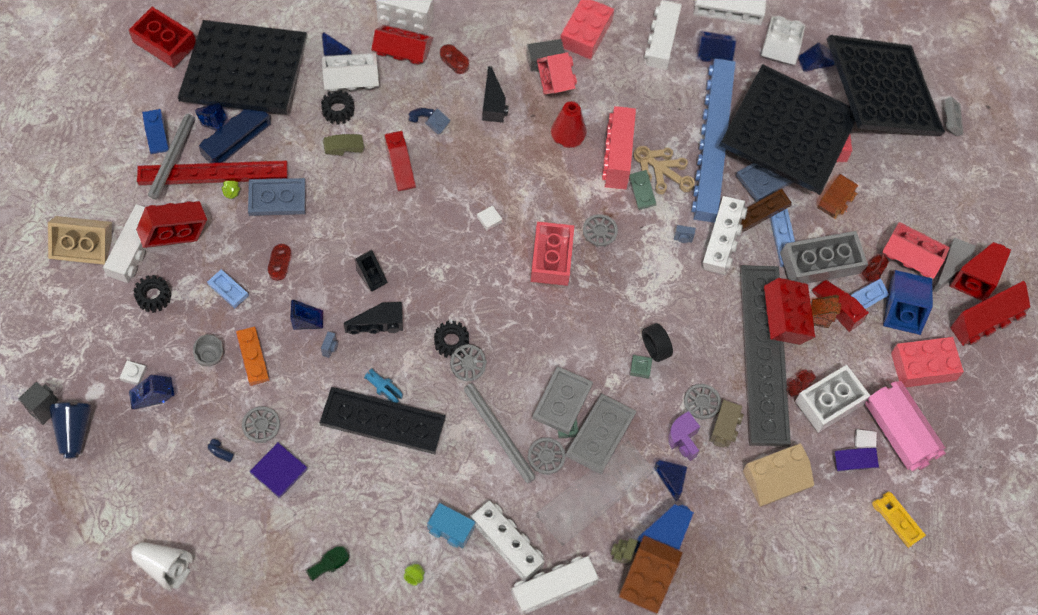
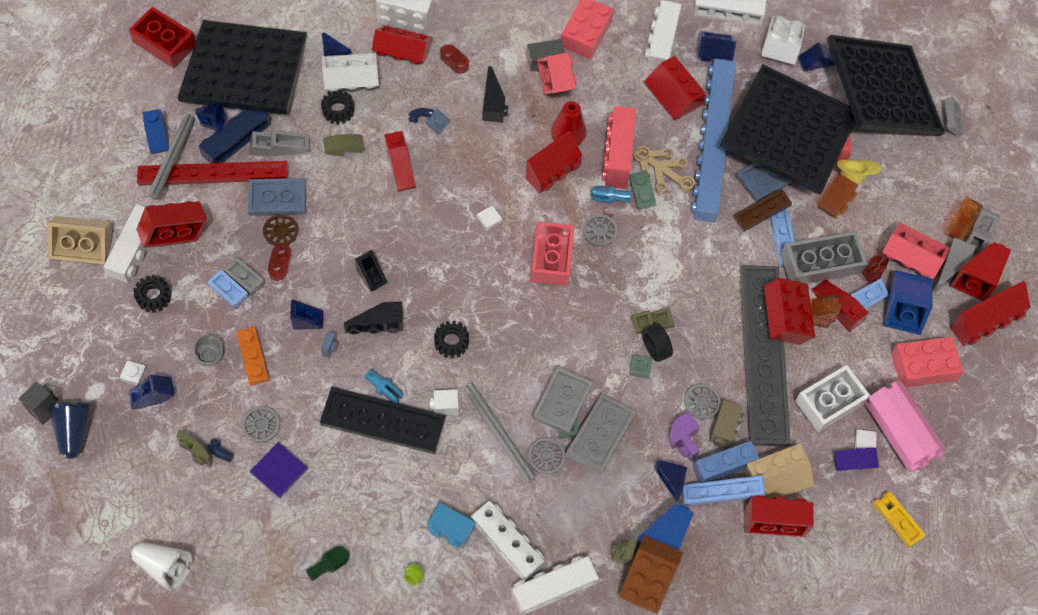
lime plate [221,181,240,199] -> none
light grey wheel [450,345,487,381] -> none
sand blue plate [674,225,696,243] -> none
white brick [703,196,748,275] -> none
clear red plate [786,369,816,397] -> none
none -> olive slope [176,430,212,466]
none -> light grey plate [224,257,265,296]
none -> light grey slope [250,130,309,156]
none -> reddish brown wheel [263,214,298,247]
none -> white brick [430,389,459,416]
none -> red slope [526,130,582,194]
none -> dark azure arm [591,185,631,204]
none -> olive slope [631,307,675,334]
none -> red slope [644,55,706,121]
none -> light blue tile [683,476,766,506]
none -> medium blue brick [693,441,760,483]
none -> red brick [744,495,814,537]
none -> light yellow piece [837,160,881,184]
none -> clear orange brick [944,197,983,240]
none -> light grey brick [965,208,1000,253]

